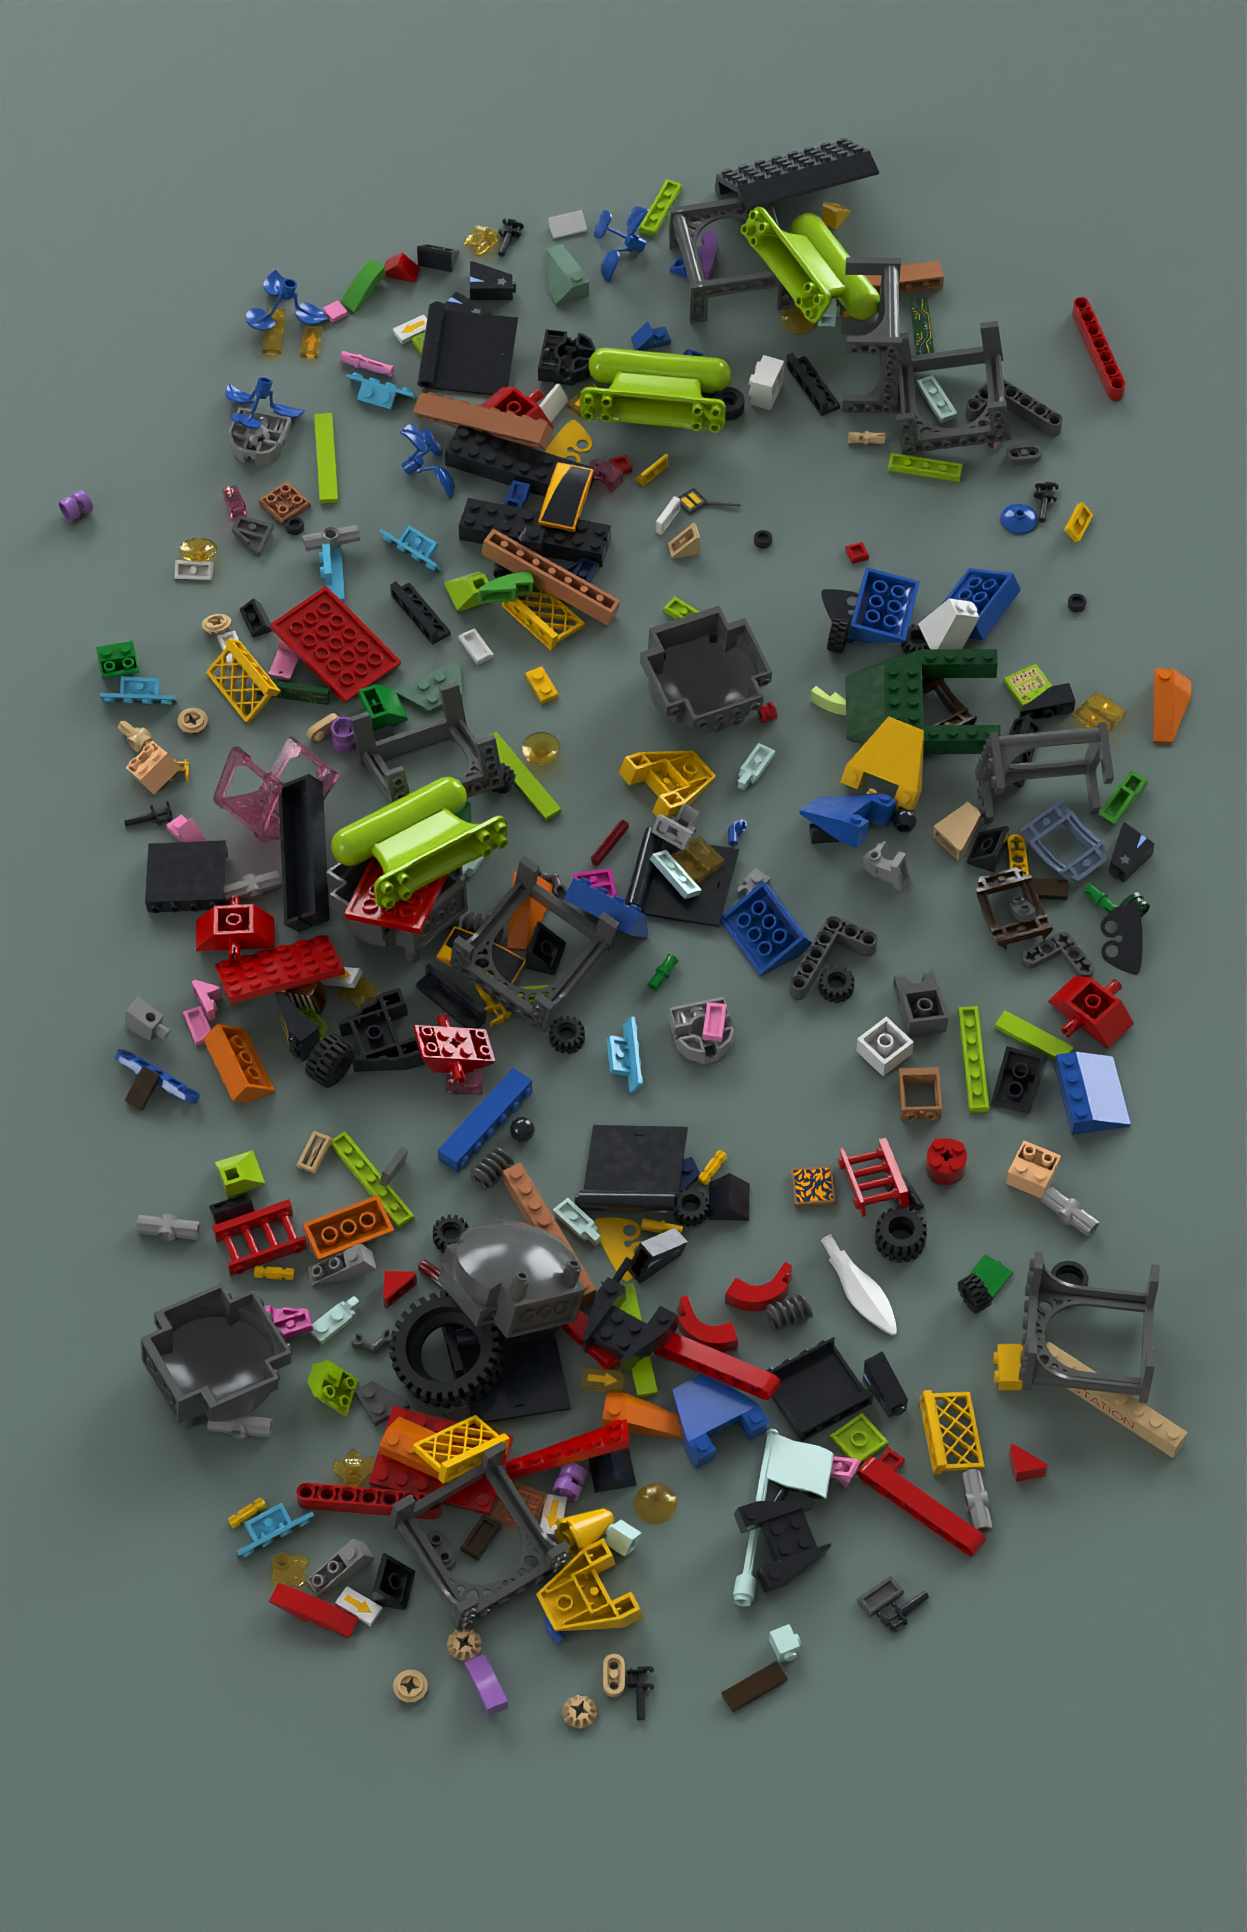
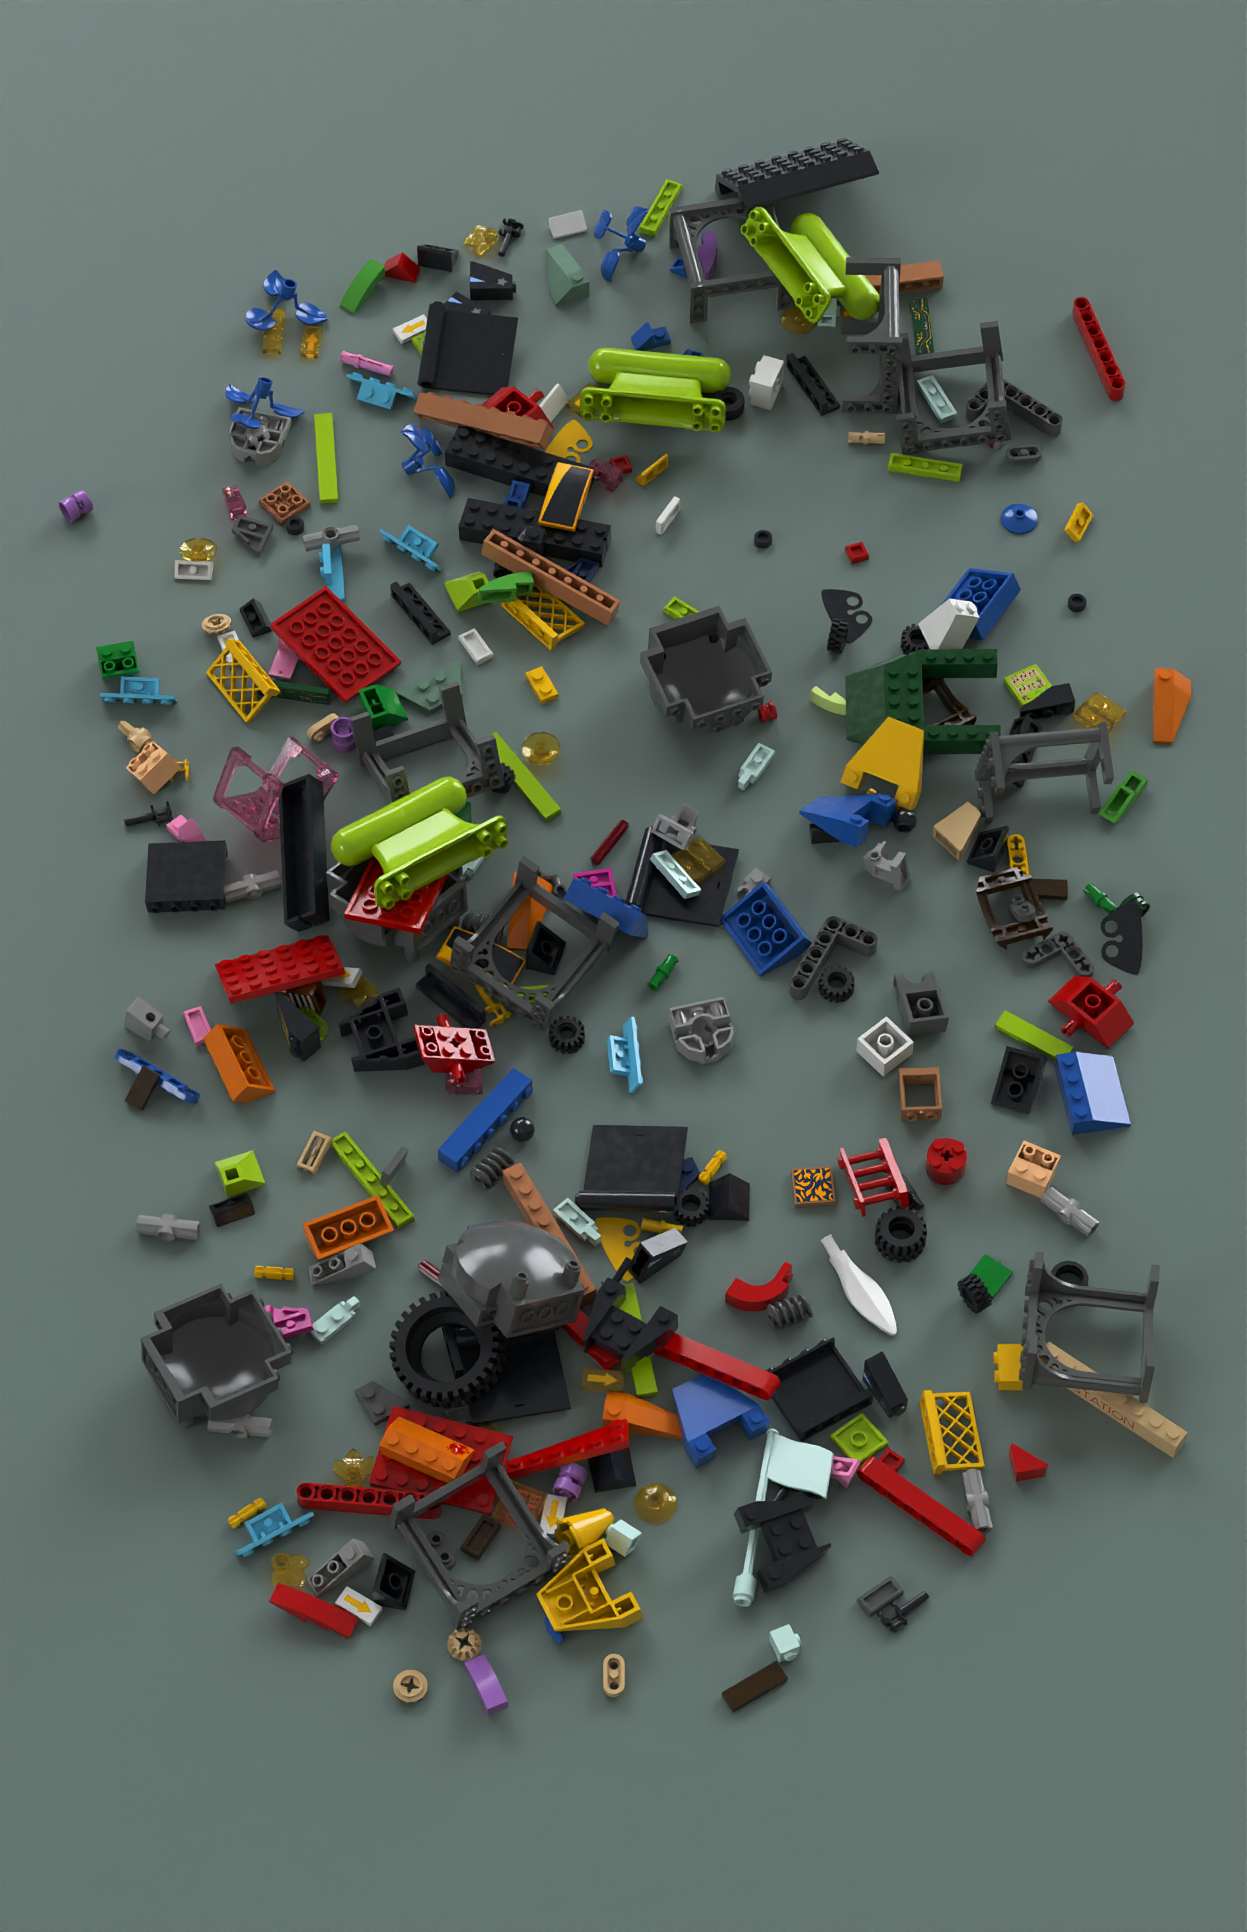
tan gear [177,708,208,735] -> none
bright pink slope [192,980,223,1022] -> none
red slope [196,896,275,962] -> none
red fence [212,1199,307,1276] -> none
black tyre [305,1033,355,1088] -> none
lime slope [307,1360,359,1416] -> none
bright pink tile [323,300,348,323] -> none
dark grey arm [351,1329,395,1353] -> none
red slope [383,1271,417,1309] -> none
yellow fence [412,1415,510,1484] -> none
black tyre [433,1214,468,1253] -> none
black connector [538,329,596,385] -> none
tan gear [562,1694,597,1729] -> none
yellow wedge [618,751,716,819] -> none
black piece [626,1666,654,1721] -> none
tan slope [668,523,700,559] -> none
red arch [677,1296,738,1352] -> none
piece [678,488,741,514] -> none
bright pink tile [702,1002,727,1042] -> none
blue arm [728,819,747,846] -> none
yellow slope [821,202,851,230] -> none
blue slope [847,567,920,643] -> none
lime tile [958,1006,990,1113] -> none
sand blue wedge [1019,798,1107,882] -> none
black piece [1034,482,1059,523] -> none
black slope [1109,822,1155,883] -> none

